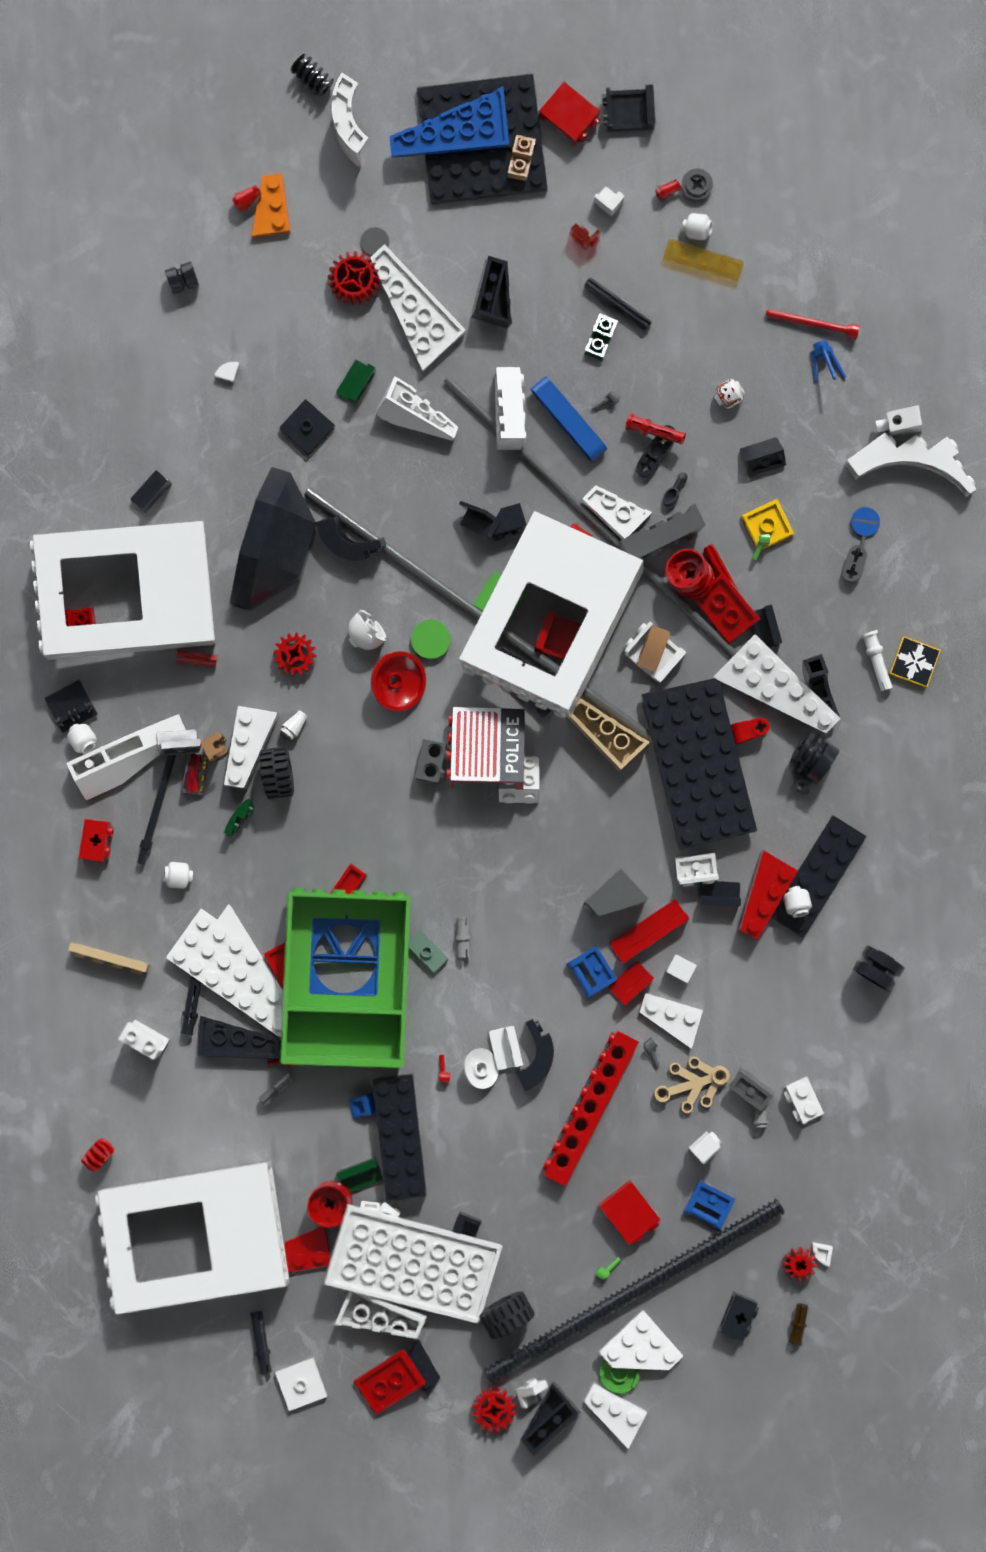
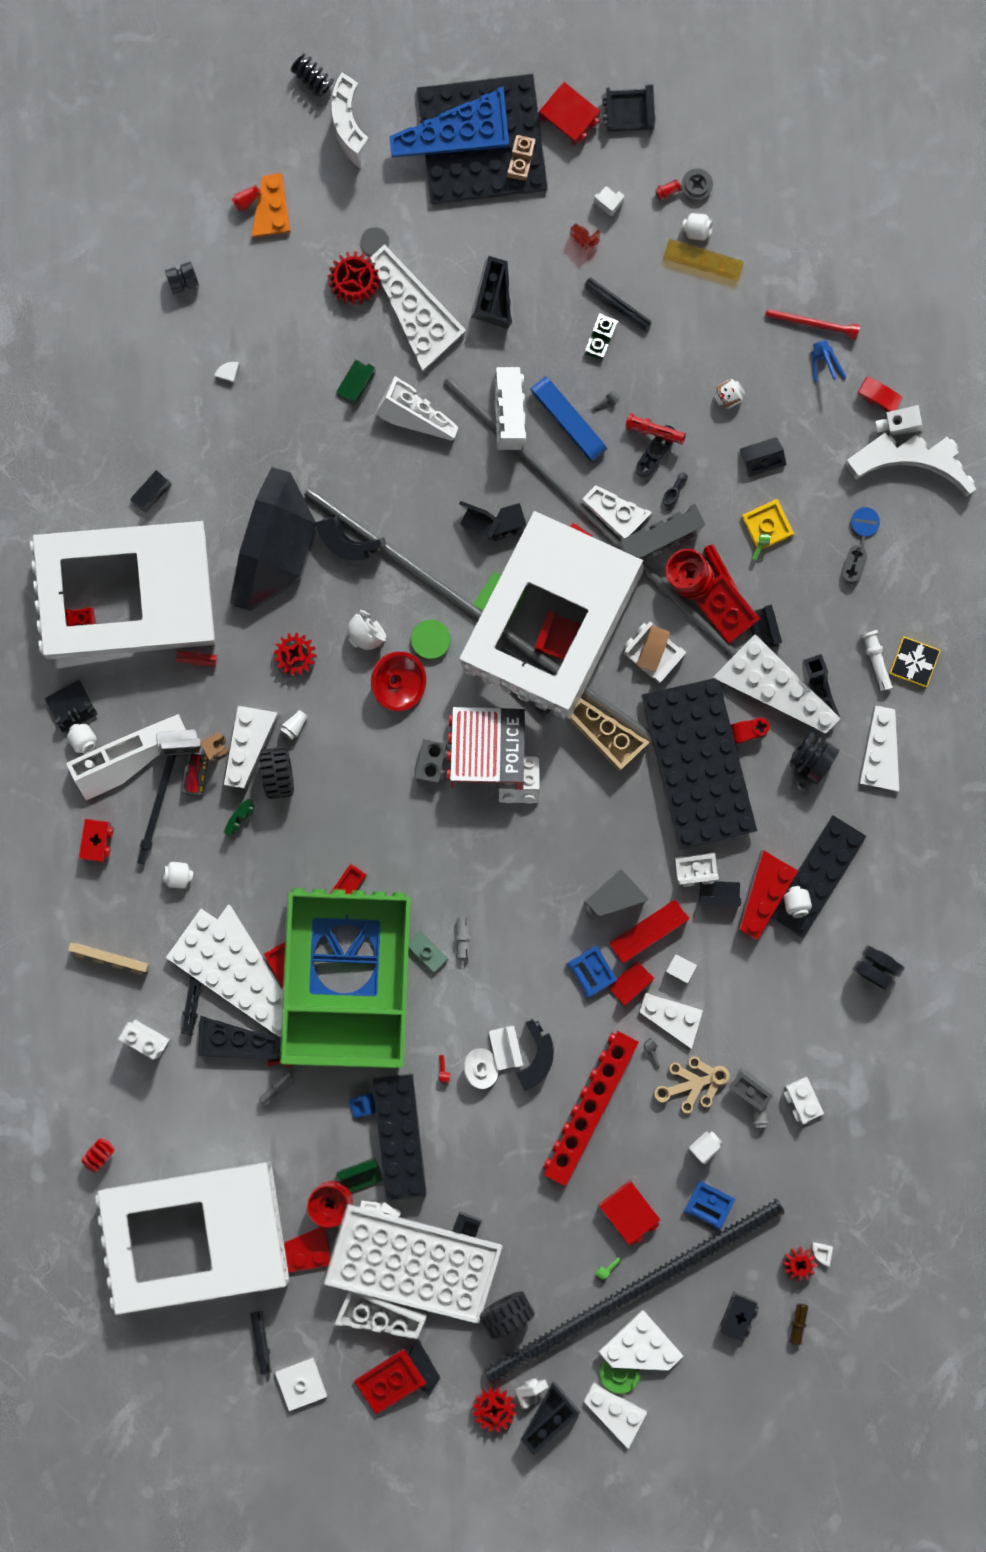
black plate [279,399,335,455] -> none
none -> red slope [857,376,903,412]
none -> white wing [859,706,899,792]

